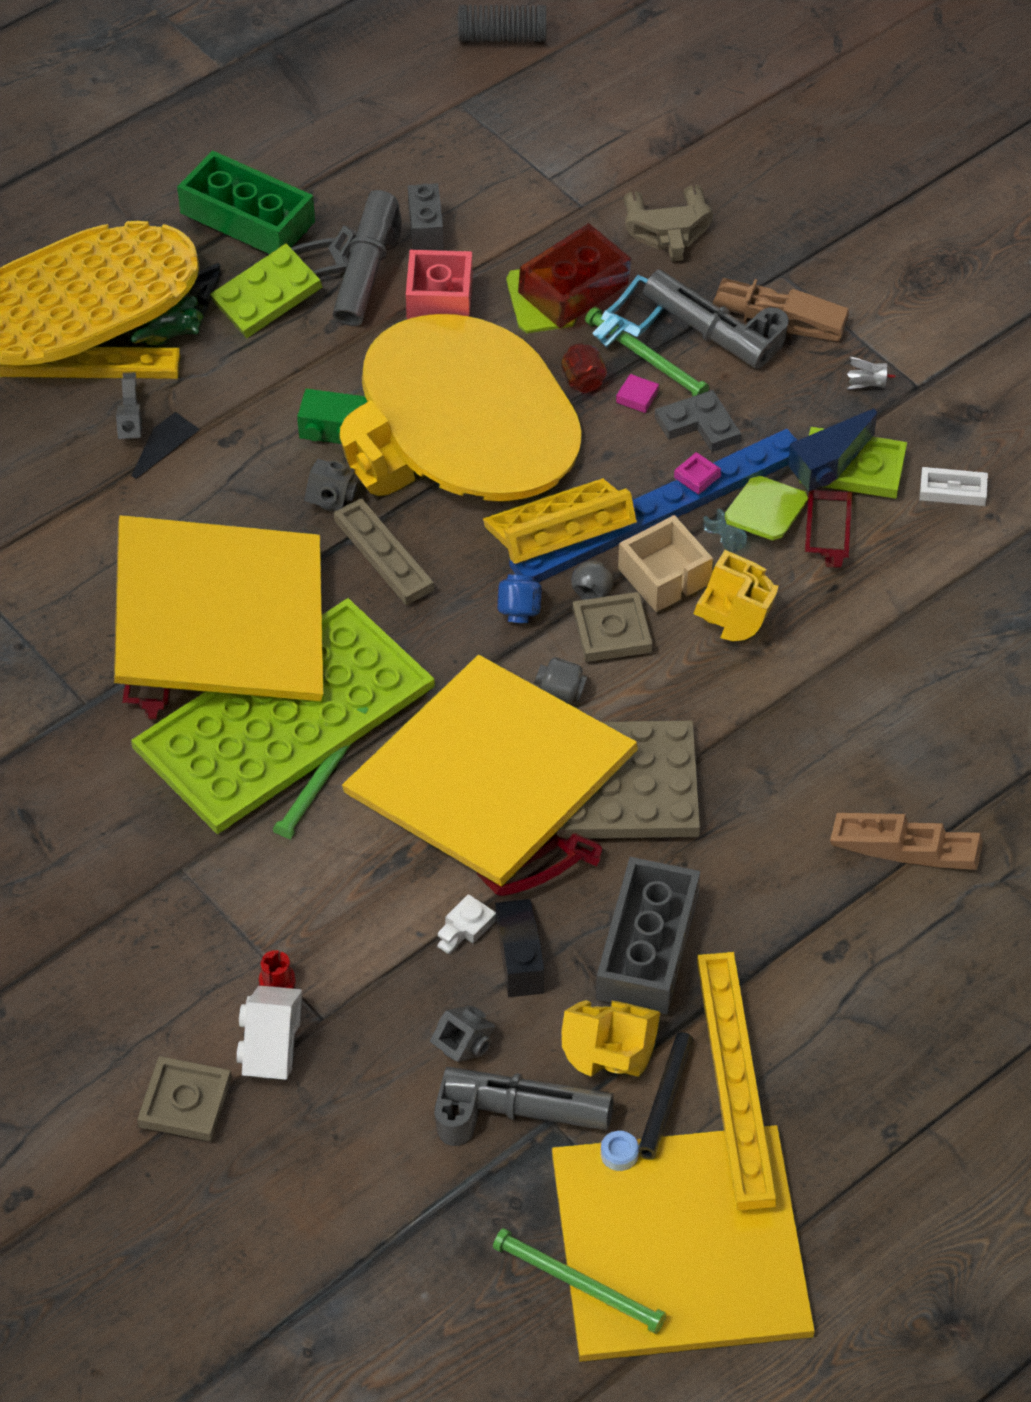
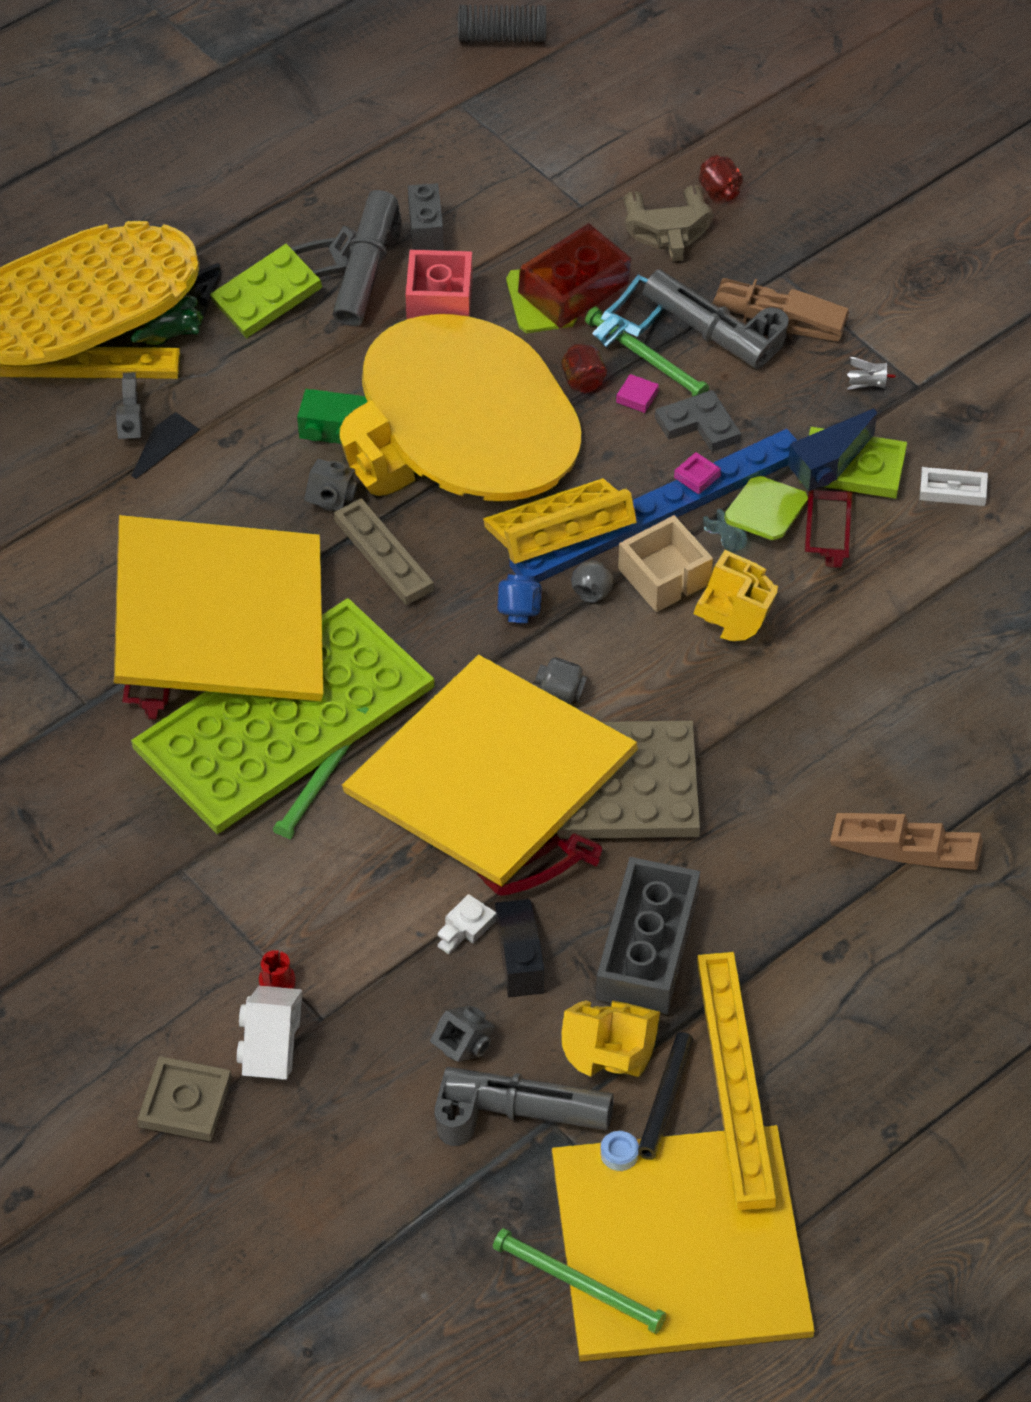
green brick [177,150,315,254] -> none
dark tan plate [572,592,652,662] -> none
none -> clear red head [698,155,743,202]

